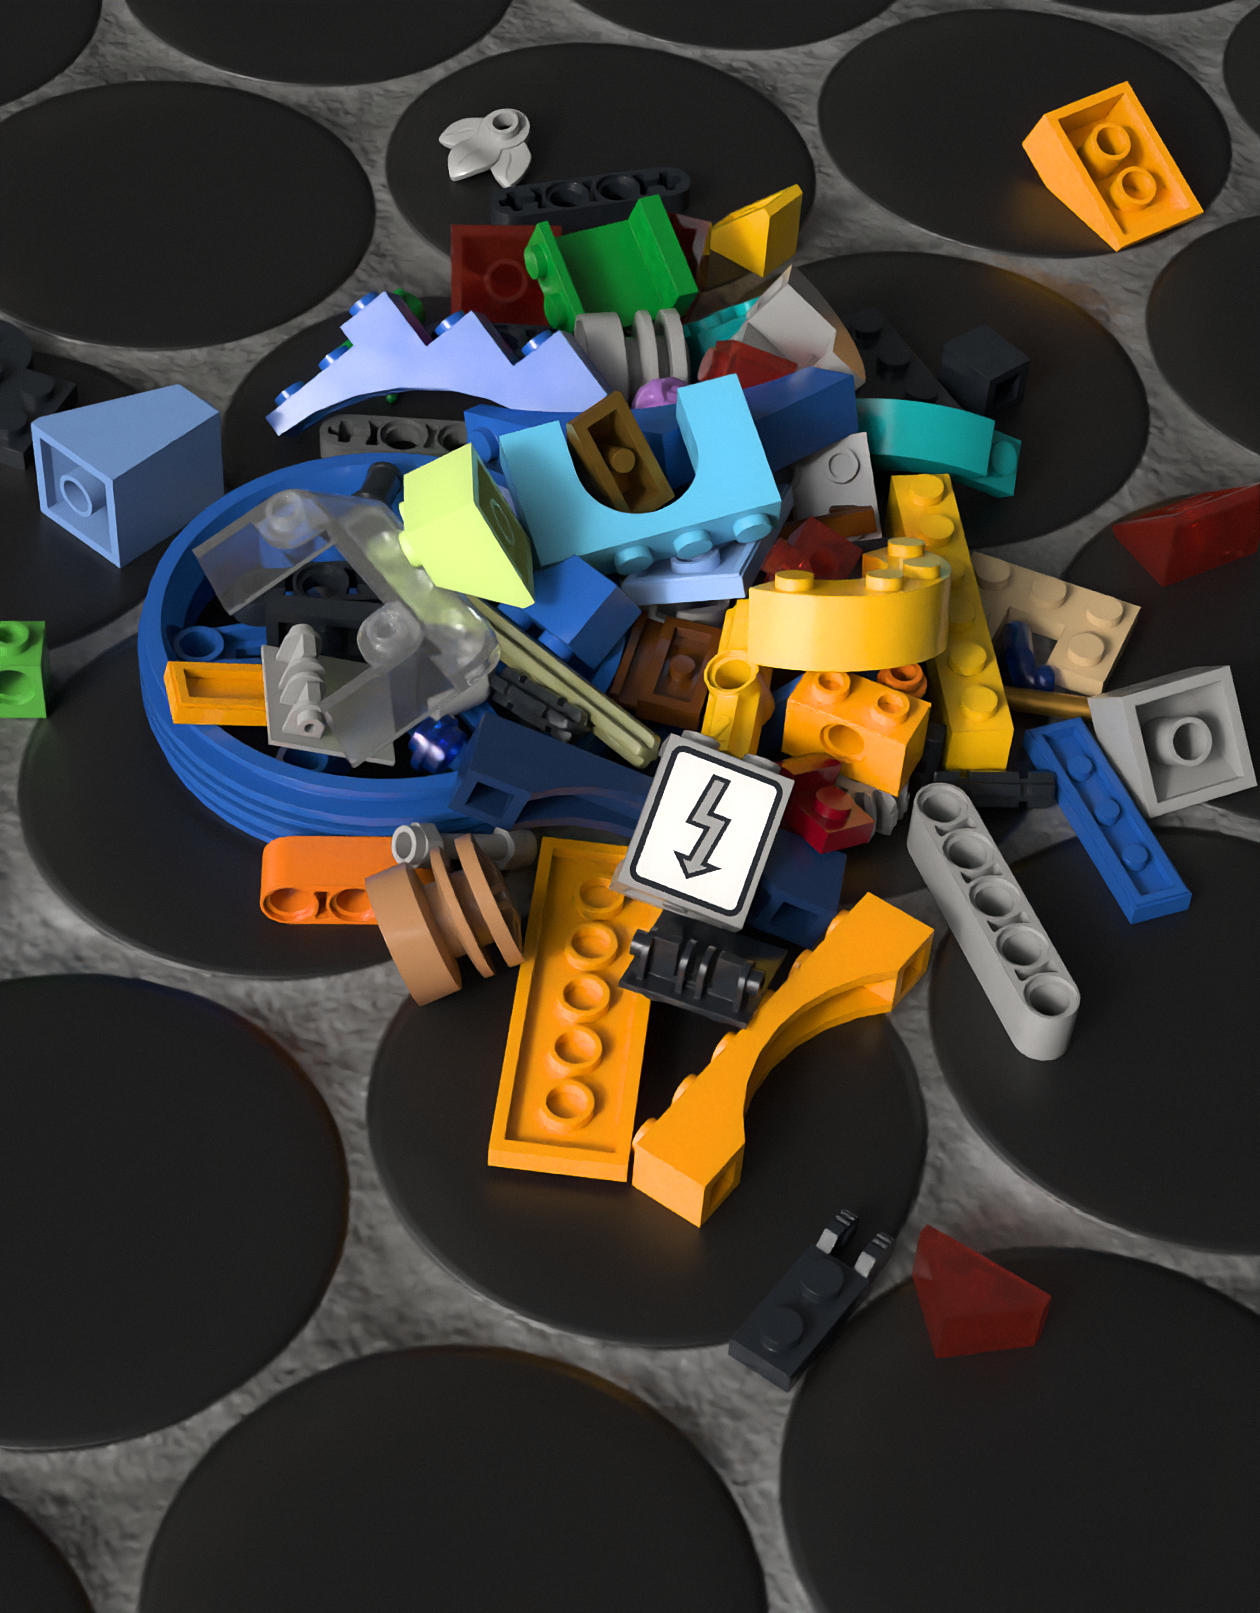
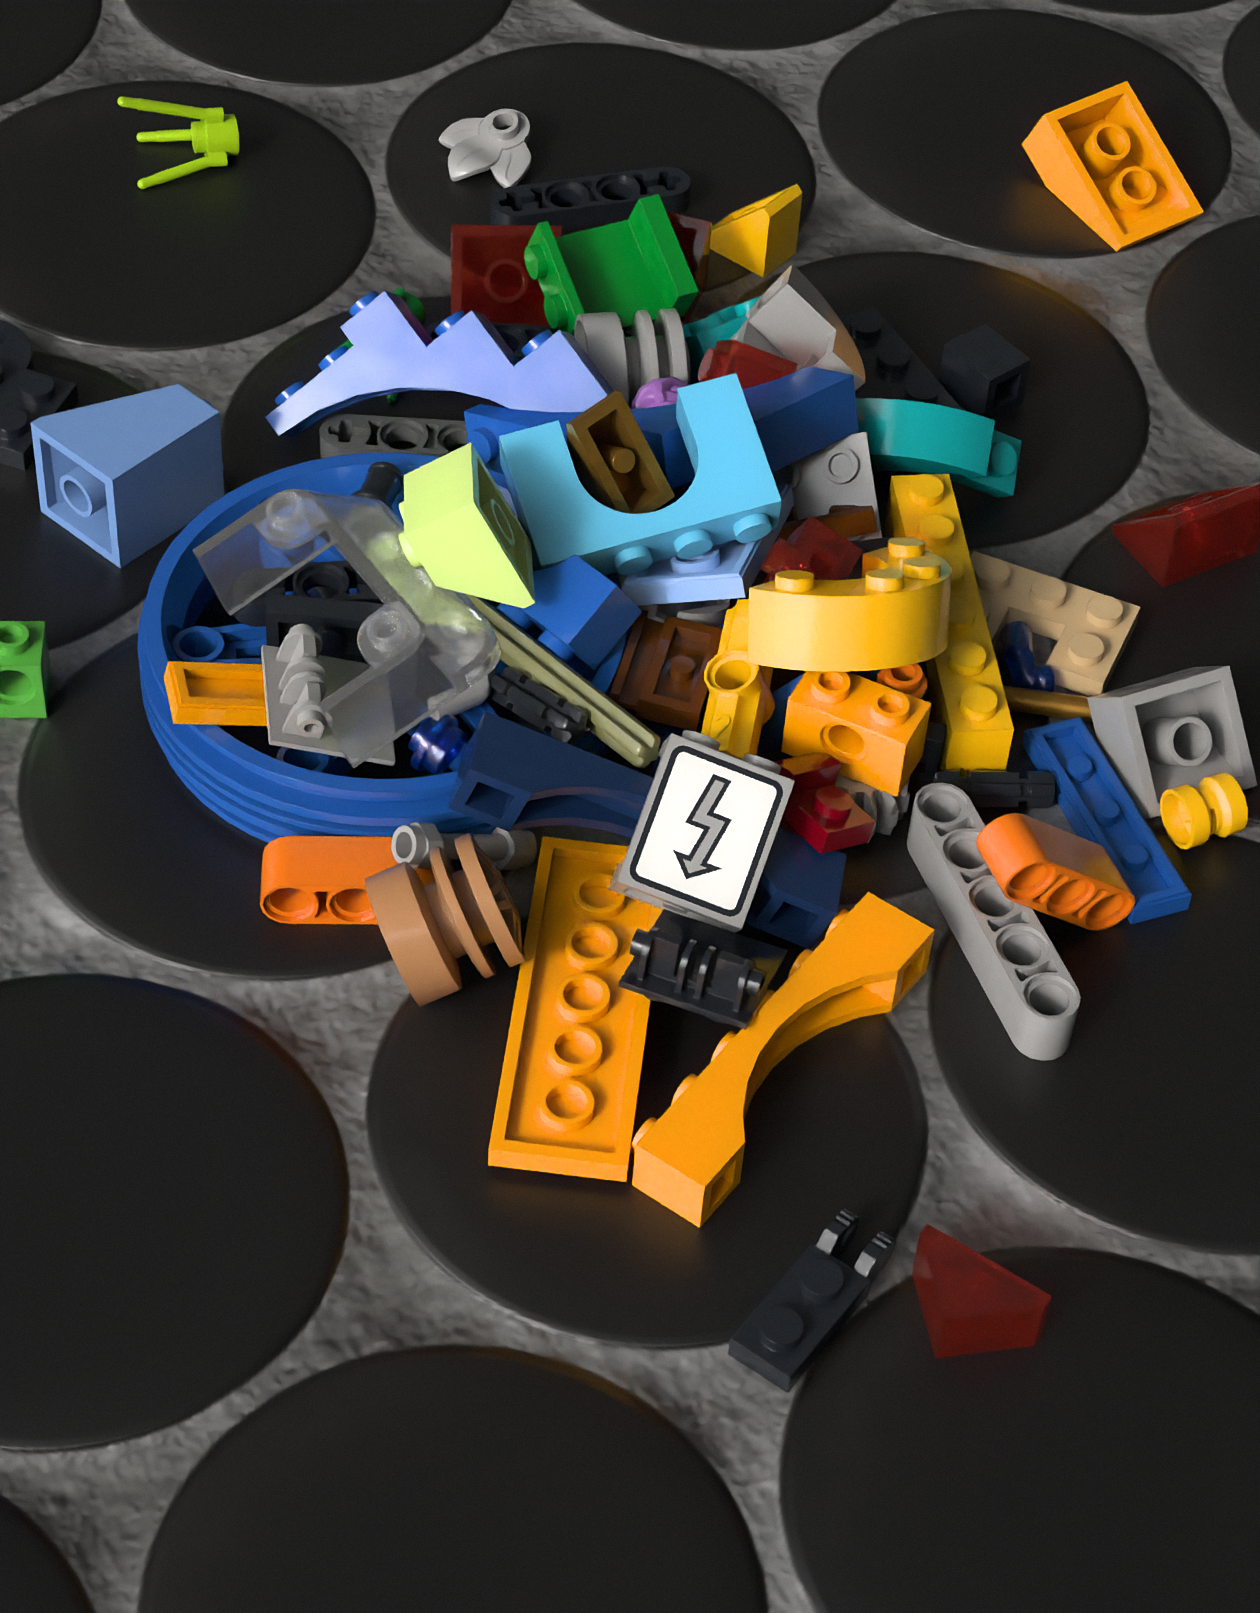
none -> lime plant [117,96,239,189]
none -> orange beam [976,813,1135,931]
none -> yellow wheel [1160,772,1248,849]

